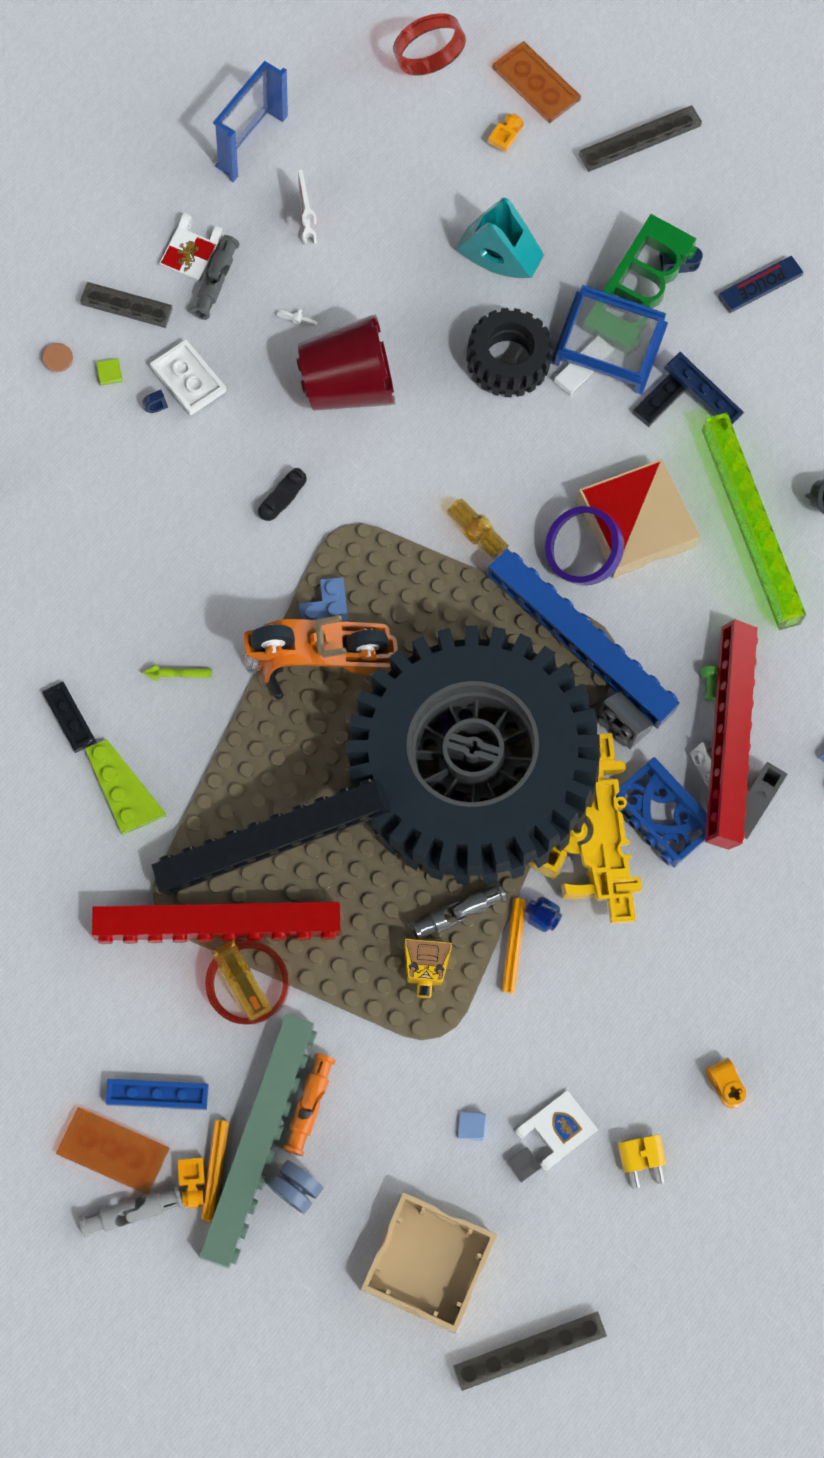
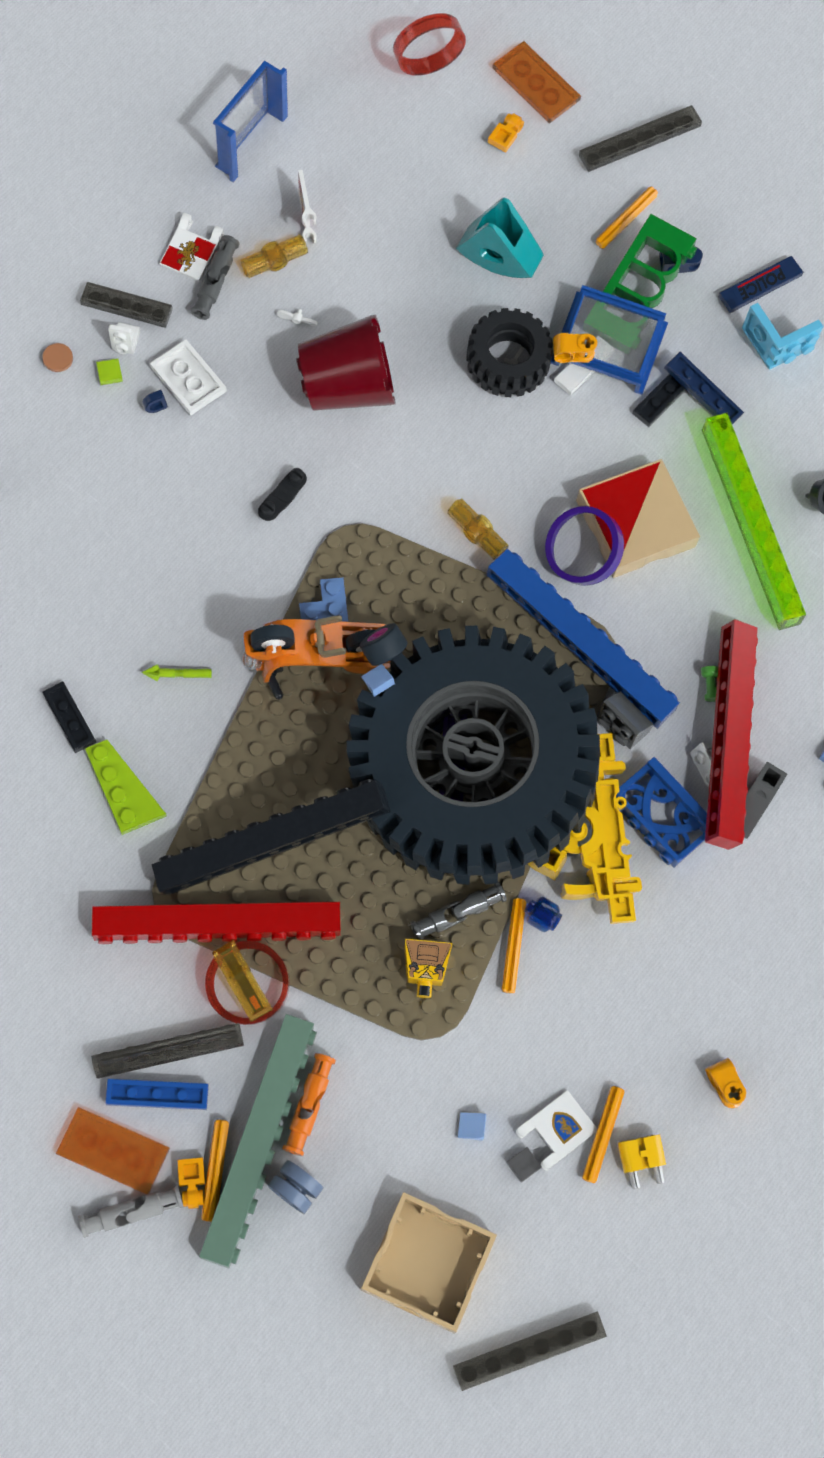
none -> clear smoke plate [91,1023,244,1079]
none -> white bracket [108,322,140,355]
none -> clear yellow piece [240,235,308,278]
none -> black wheel [360,623,408,666]
none -> light blue slope [361,664,395,697]
none -> light orange piece [553,333,598,363]
none -> light orange axle [582,1086,625,1183]
none -> light orange axle [596,186,658,249]
none -> medium azure bracket [742,303,824,370]

